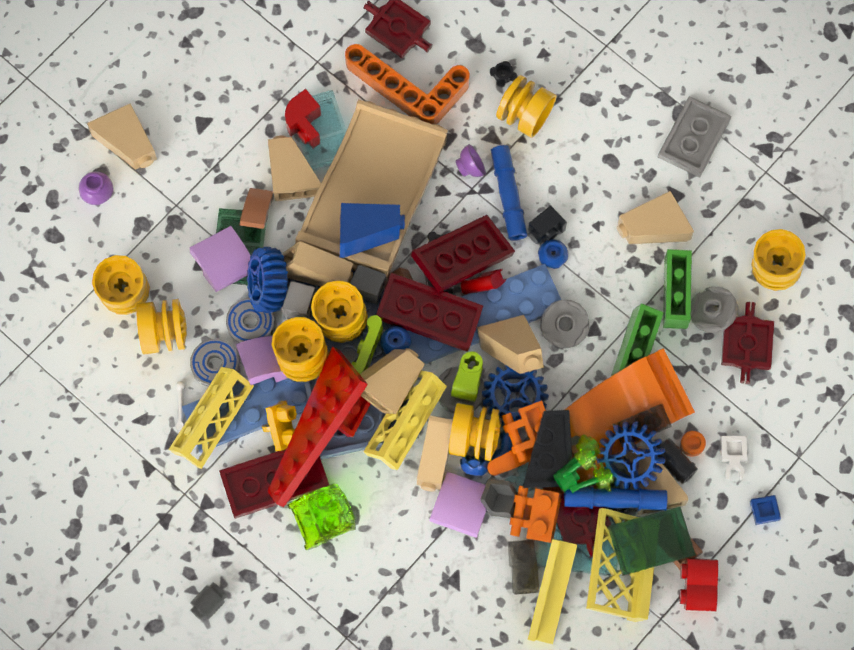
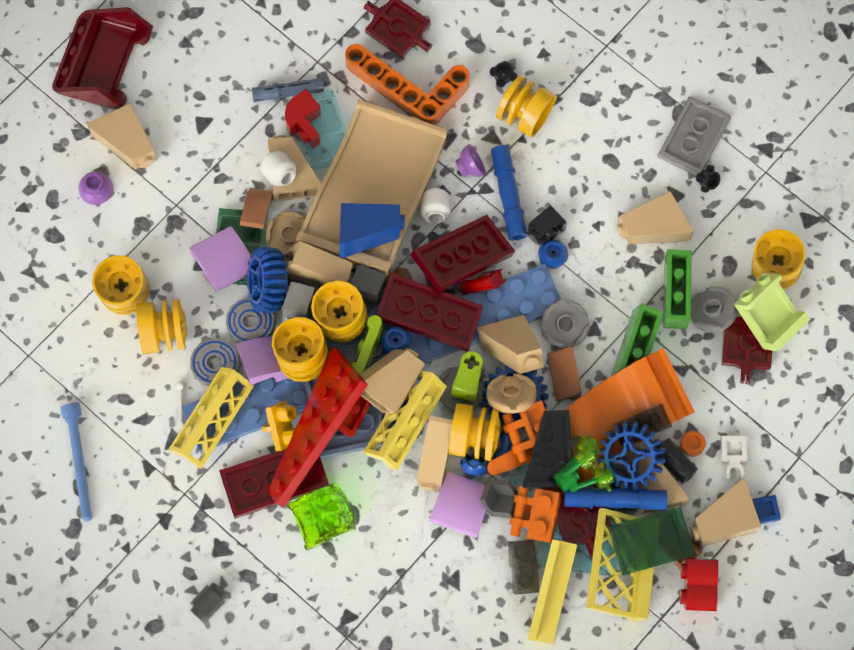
none -> dark red windscreen [52,7,154,109]
none -> medium blue piece [61,403,92,522]
none -> sand blue pin [252,77,324,103]
none -> white head [261,150,297,186]
none -> tan tile [266,212,306,254]
none -> white head [419,187,451,224]
none -> tan tile [487,374,537,413]
none -> nougat slope [547,347,581,401]
none -> tan slope [690,479,761,548]
none -> black plate [696,164,721,193]
none -> yellowish green panel [734,273,811,351]

